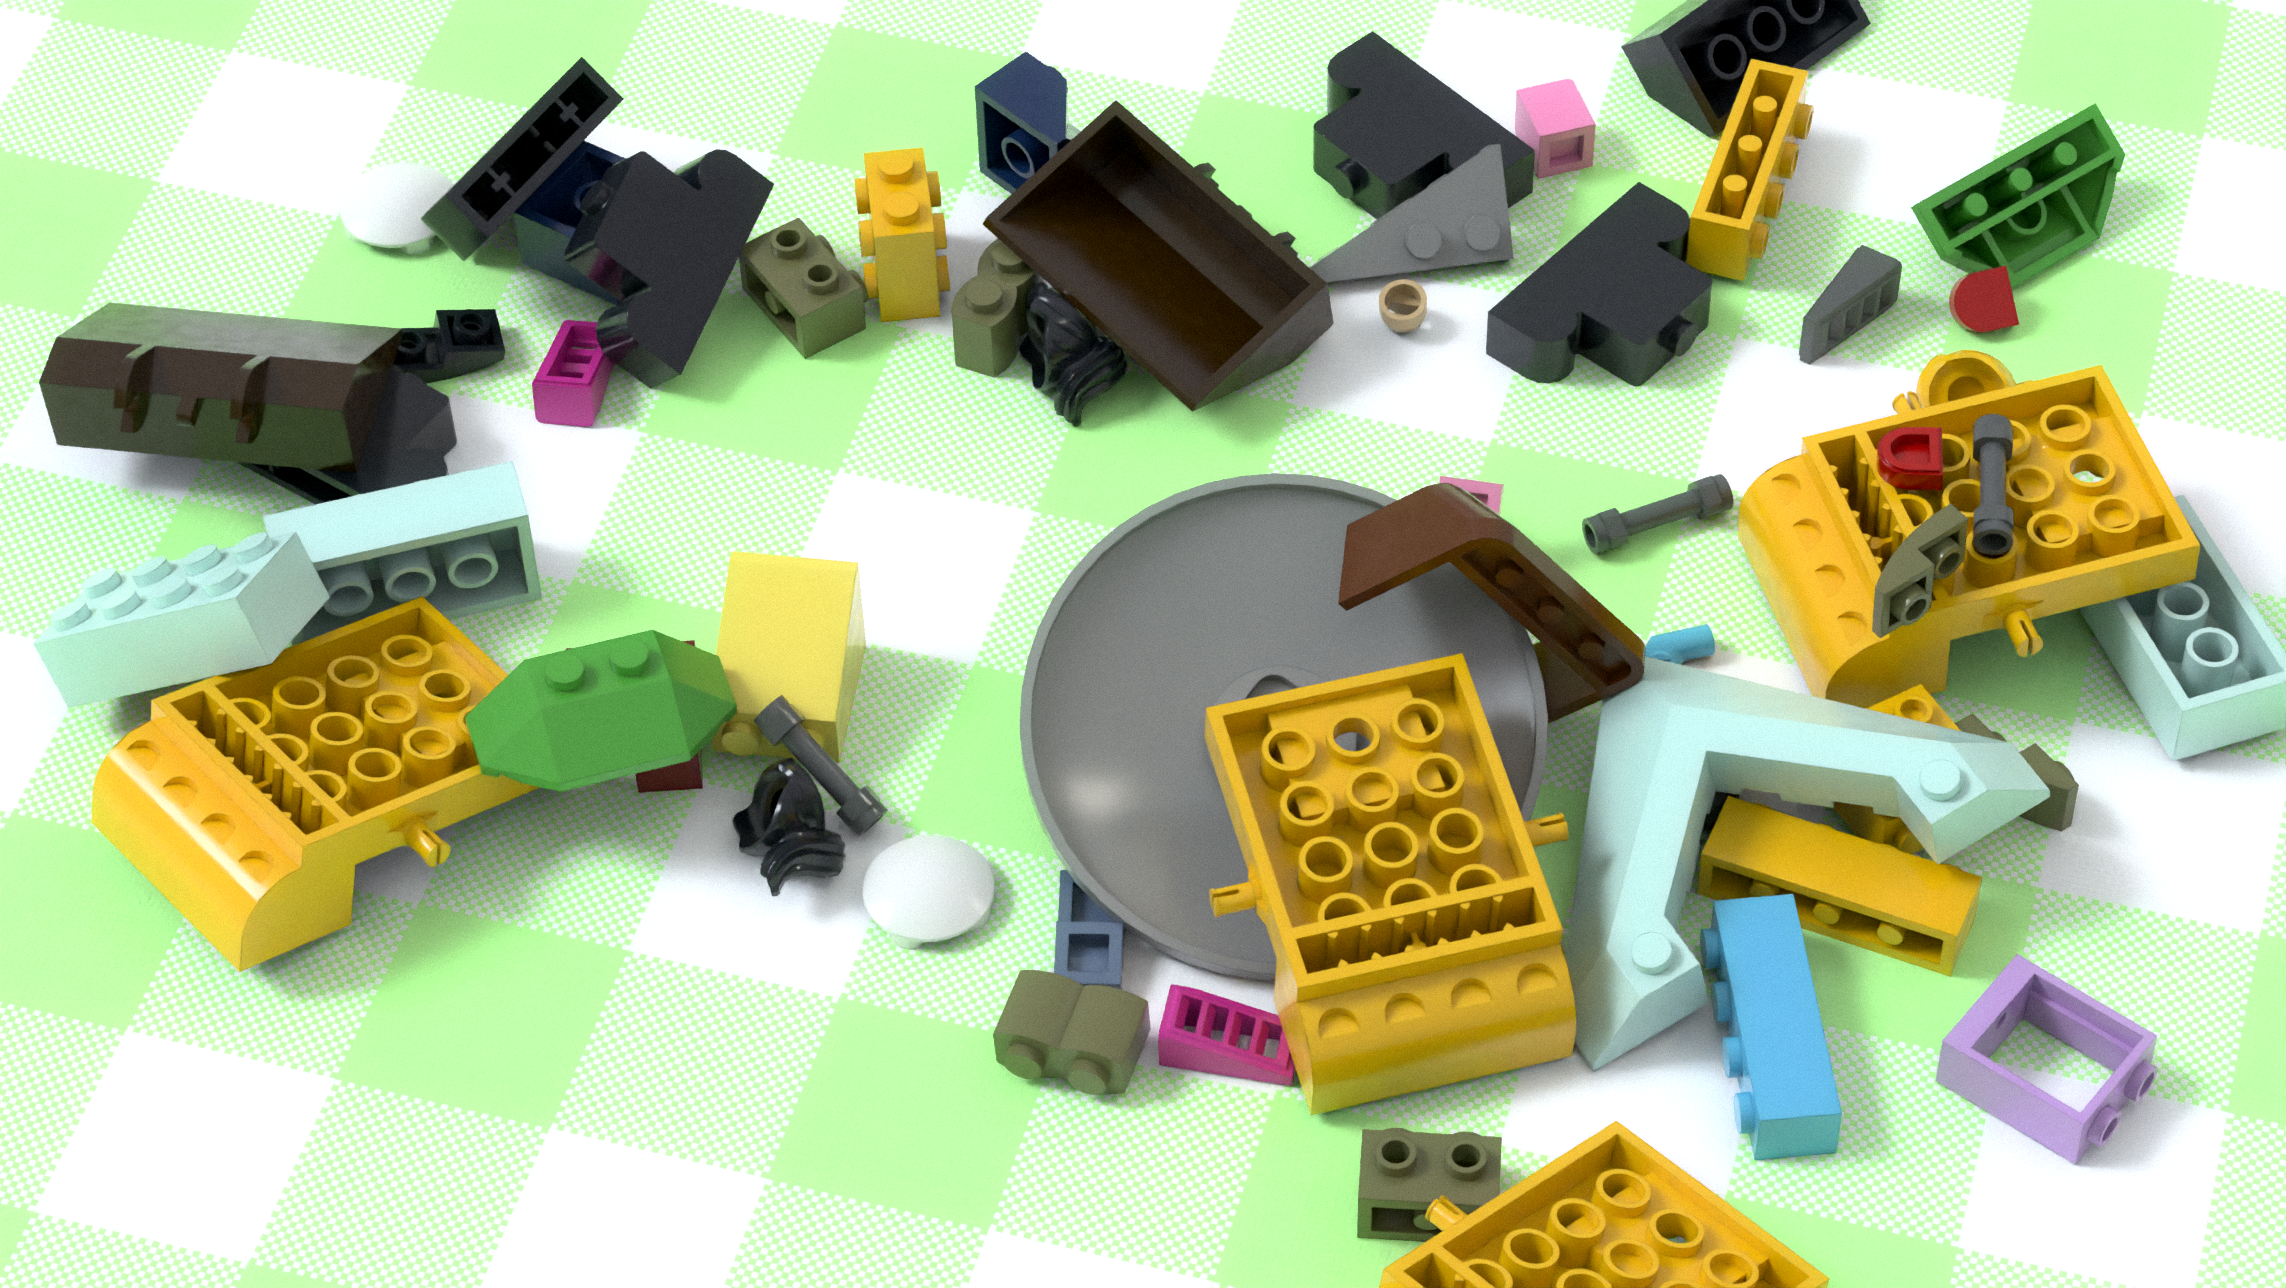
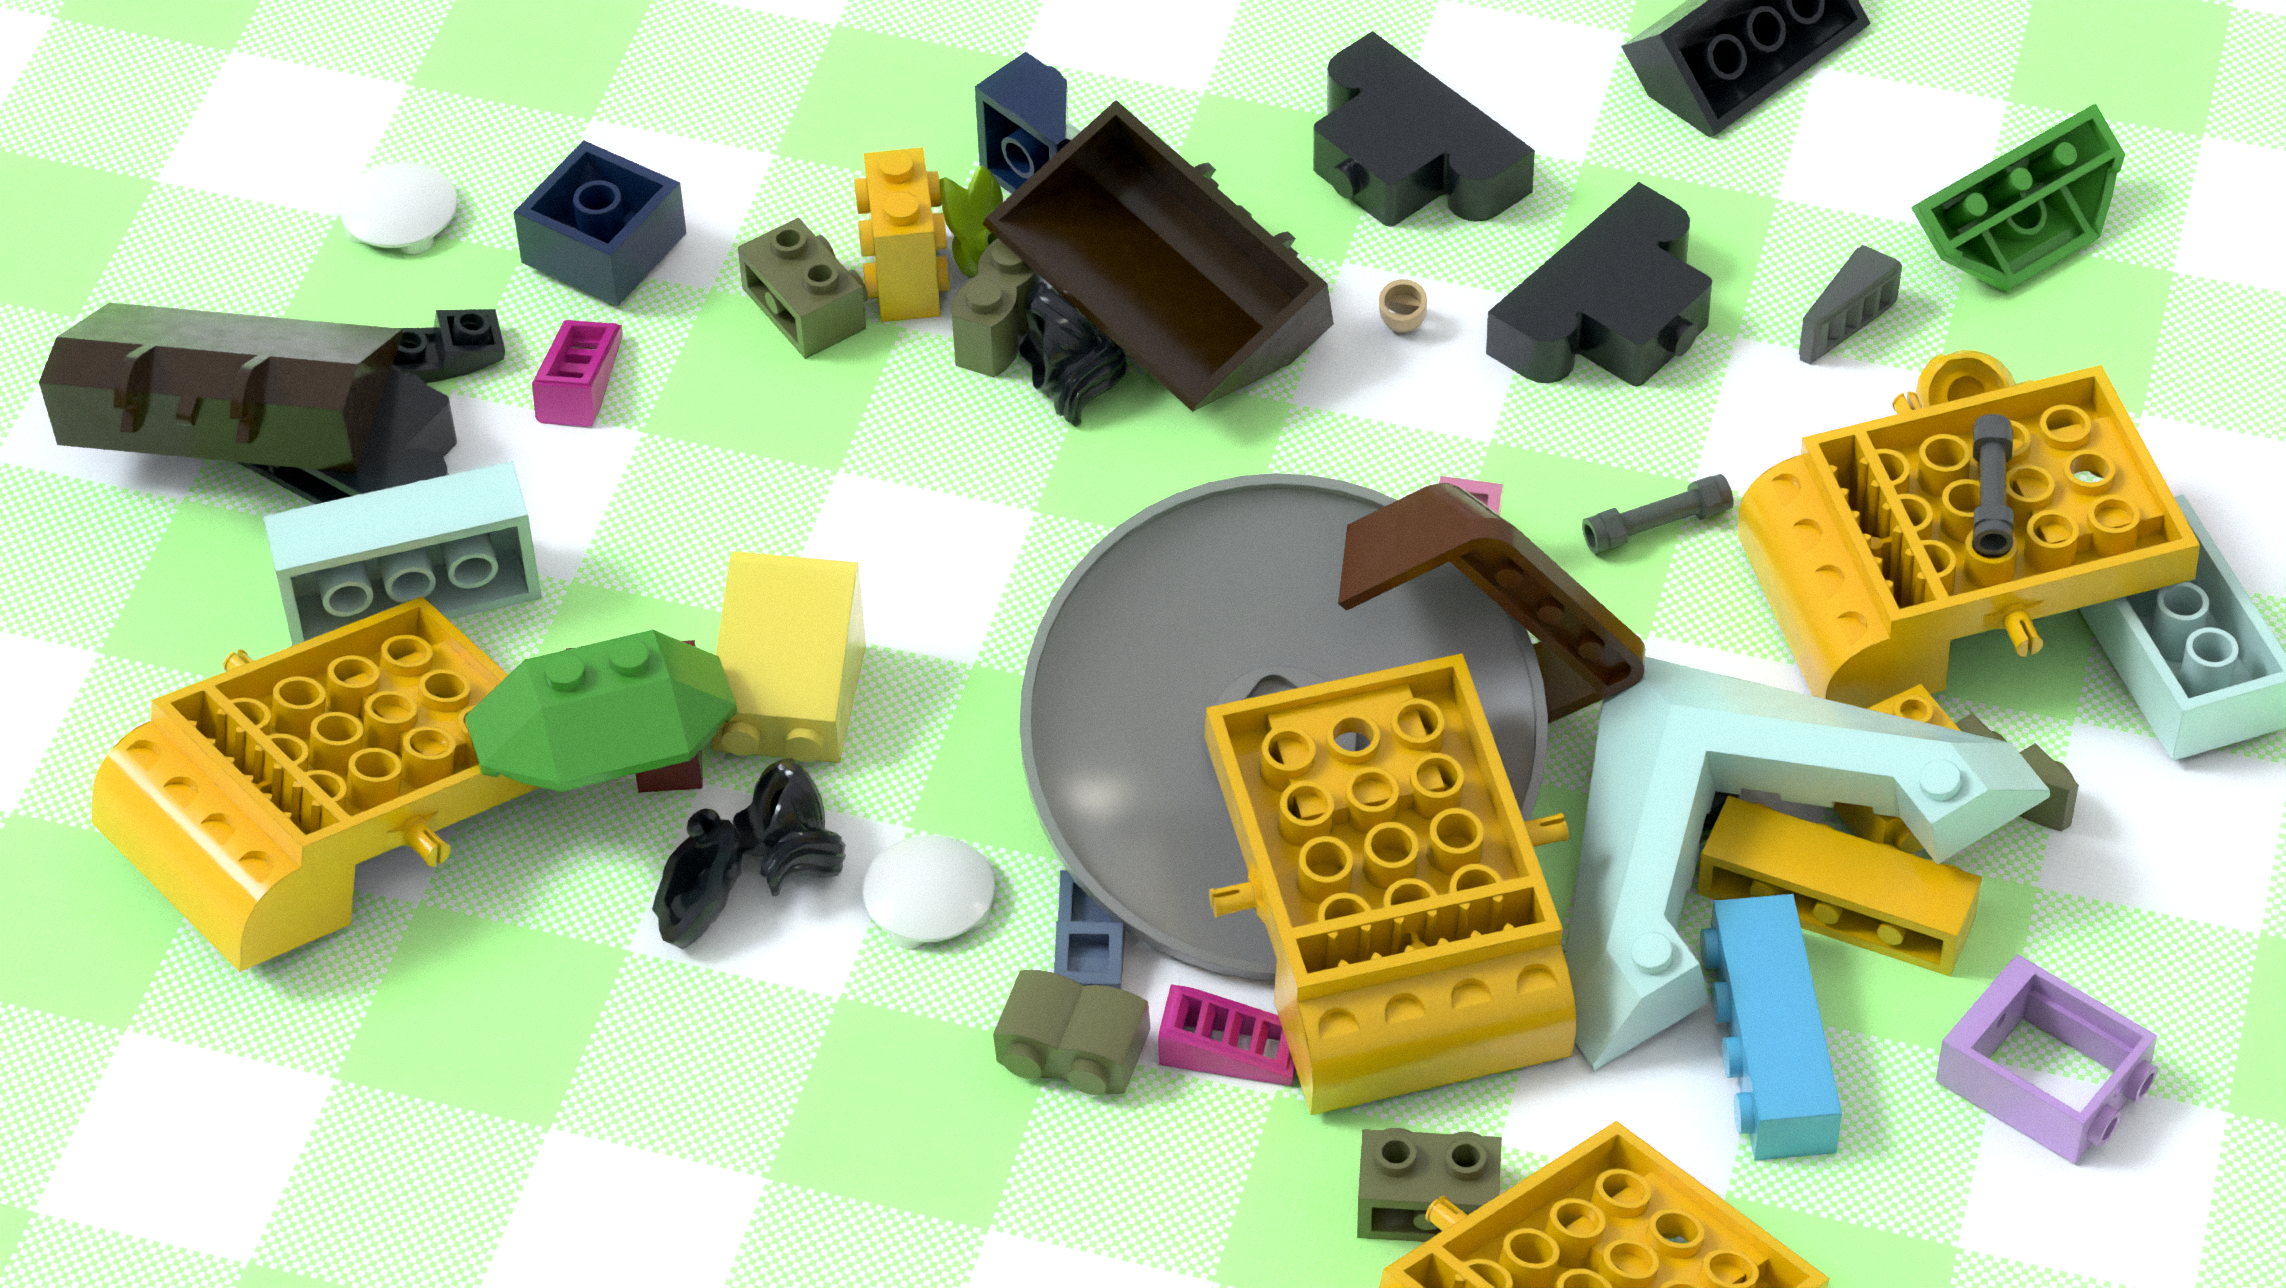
light aqua brick [33,532,330,708] -> none
black brick [421,57,624,262] -> none
black brick [564,149,775,388] -> none
dark grey bar [754,695,888,837] -> none
light grey wing [1309,144,1514,283] -> none
bright pink panel [1515,79,1596,179] -> none
medium azure arm [1645,624,1715,665] -> none
yellow brick [1686,59,1814,281] -> none
olive slope [1872,503,1968,638] -> none
red tile [1876,427,1943,490] -> none
red tile [1949,265,2019,333] -> none
none -> black arm [652,808,743,950]
none -> lime plate [939,166,1003,278]

